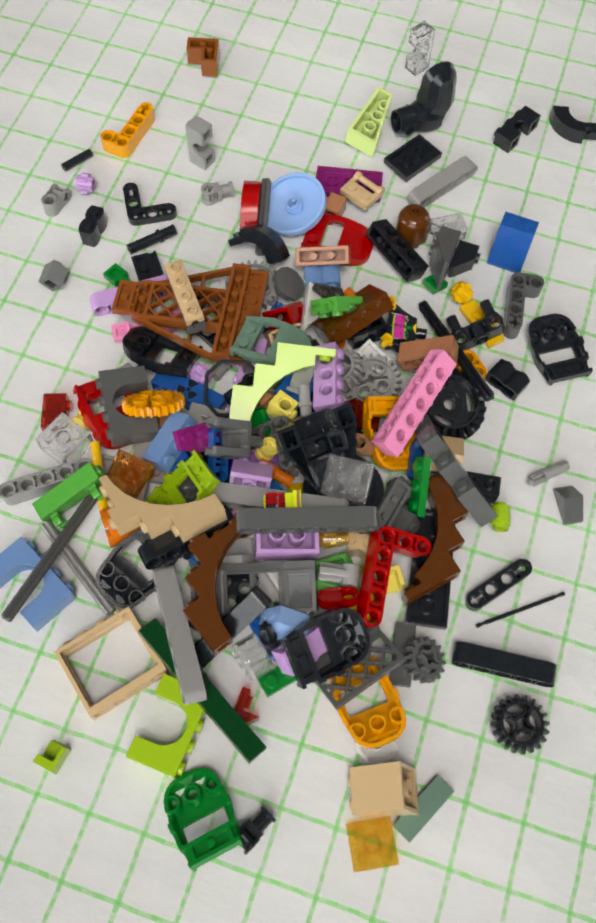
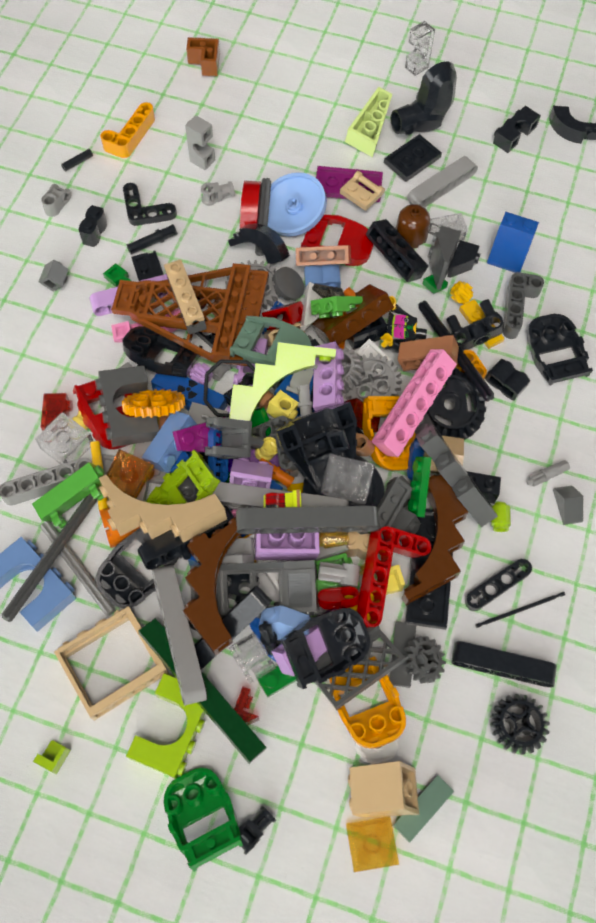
lavender gear [75,173,96,194] -> none
nougat brick [324,192,347,216] -> none

